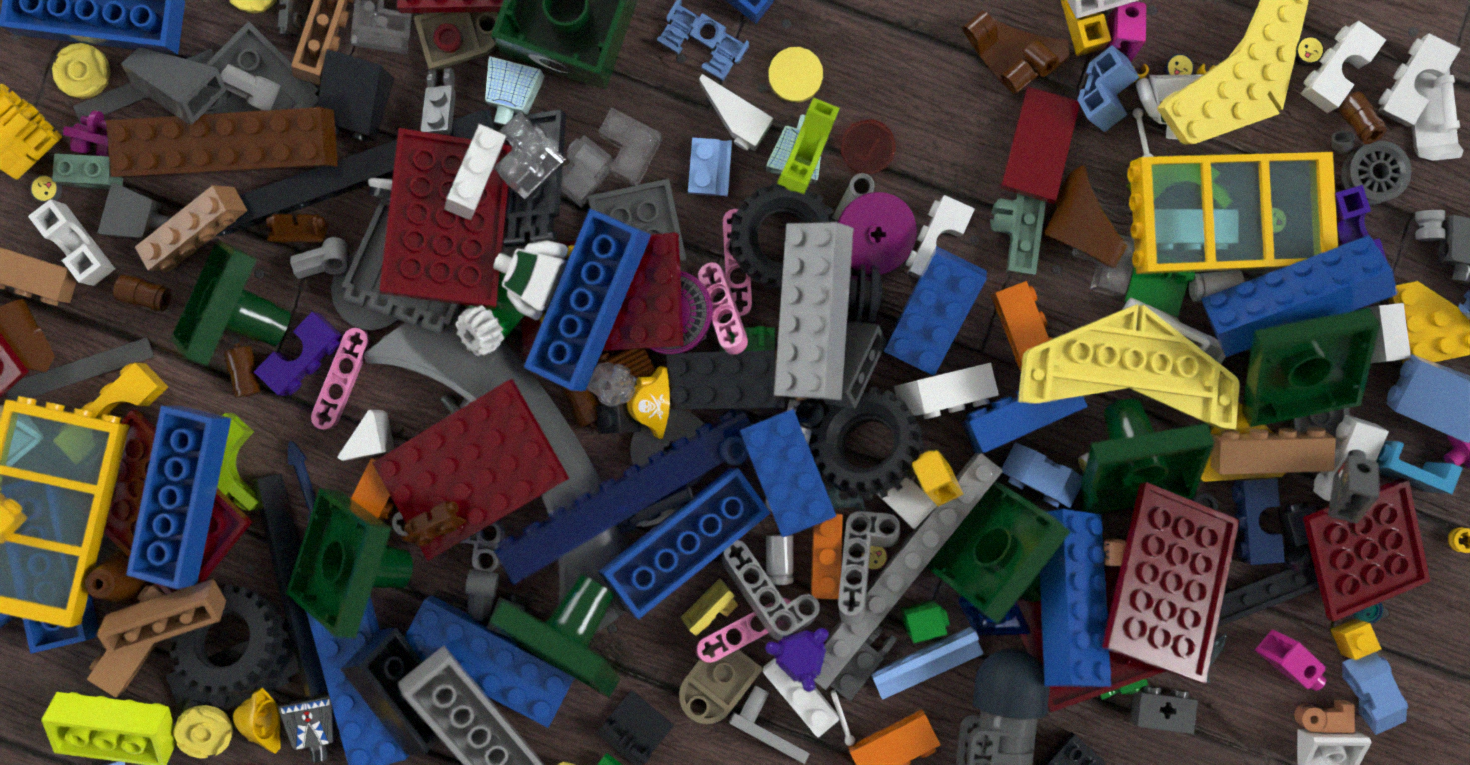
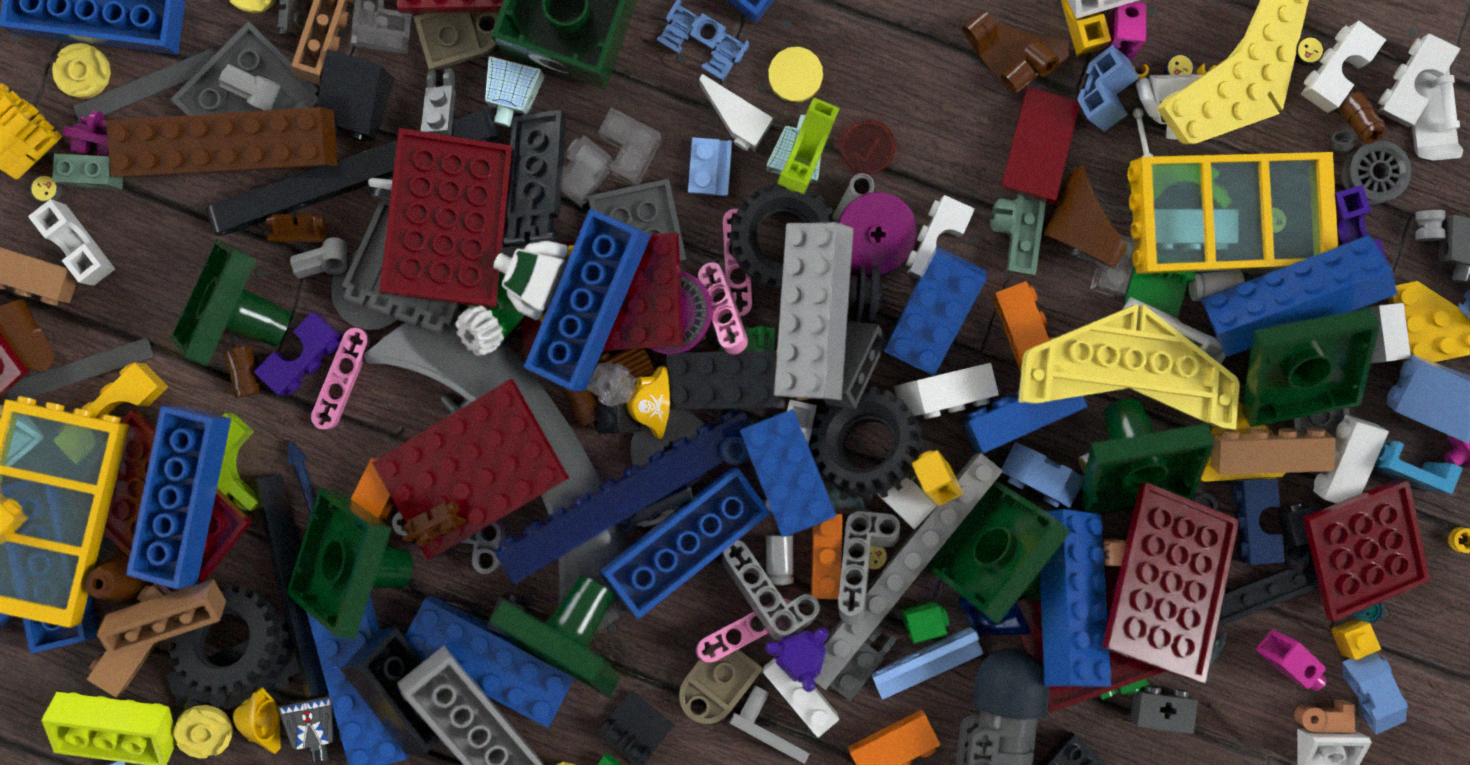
dark grey torso [97,182,171,240] -> none
reddish brown piece [113,274,171,312] -> none
dark grey slope [121,47,227,124] -> none
medium nougat brick [135,185,247,272] -> none
white slope [337,410,395,460] -> none
dark red tile [433,23,463,53] -> none
white arch [444,124,506,220] -> none
dark grey piece [465,569,499,621] -> none
clear brick [494,111,565,198] -> none
light yellow hinge [681,578,738,636] -> none
black tile [796,398,824,428] -> none
white hinge [830,689,855,746] -> none
dark grey torso [1328,450,1379,524] -> none

